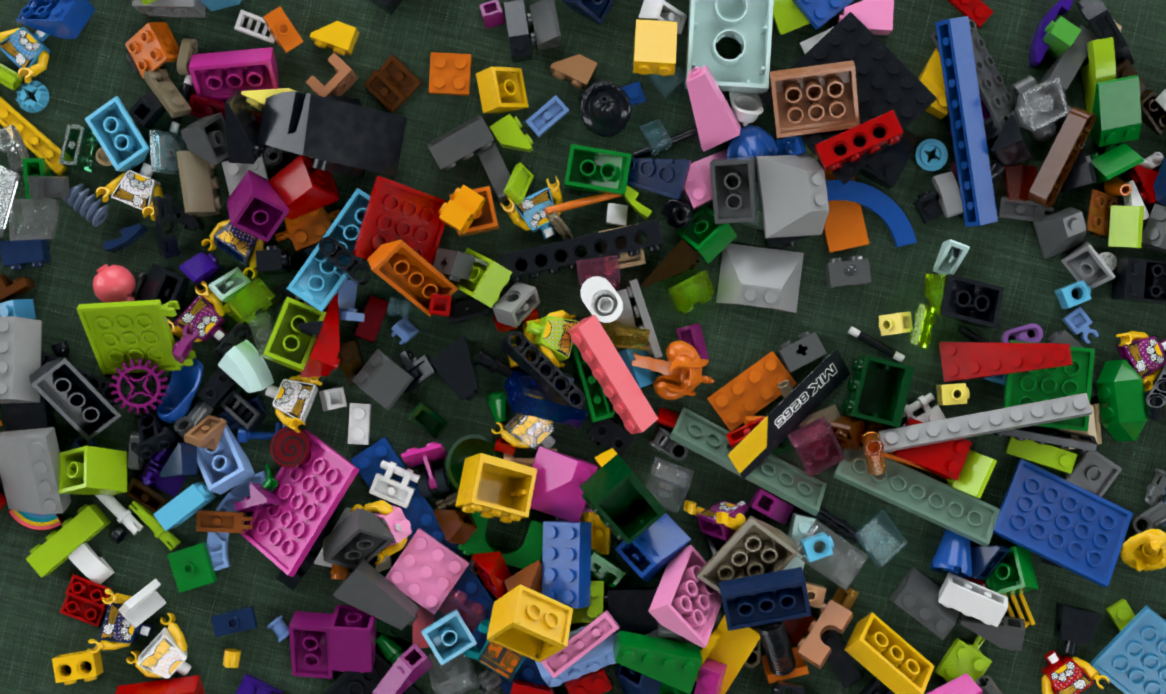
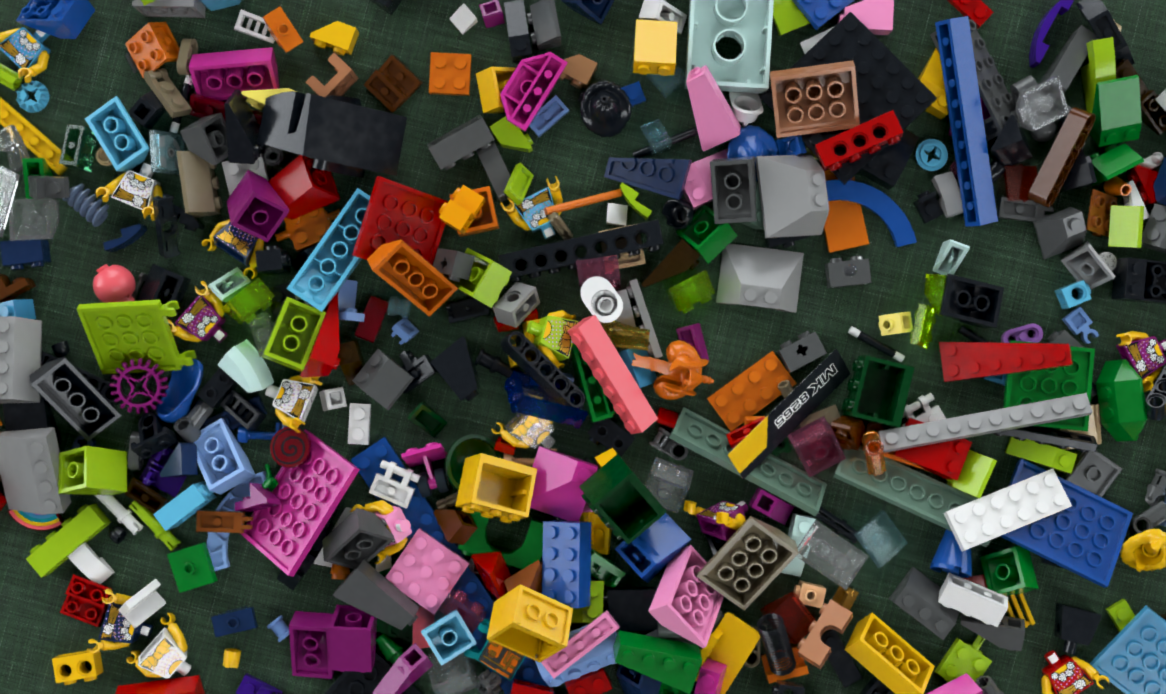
magenta plate [172,325,200,364] -> none
dark purple slope [179,252,222,284] -> none
medium nougat slope [184,415,227,450] -> none
black hinge [213,320,255,358] -> none
black slope [296,321,324,338] -> none
black beam [319,237,371,285] -> none
red slope [429,293,452,317] -> none
green cone [486,391,507,422] -> none
green slope [564,144,632,195] -> none
dark blue slope [719,567,811,631] -> none
medium azure brick [800,532,835,562] -> none
light yellow brick [936,383,970,405] -> none
dark blue slope [971,545,1010,580] -> none
bright green slope [1043,16,1081,59] -> none
none -> white slope [450,3,478,35]
none -> dark pink wedge [500,52,568,132]
none -> white plate [943,469,1072,552]

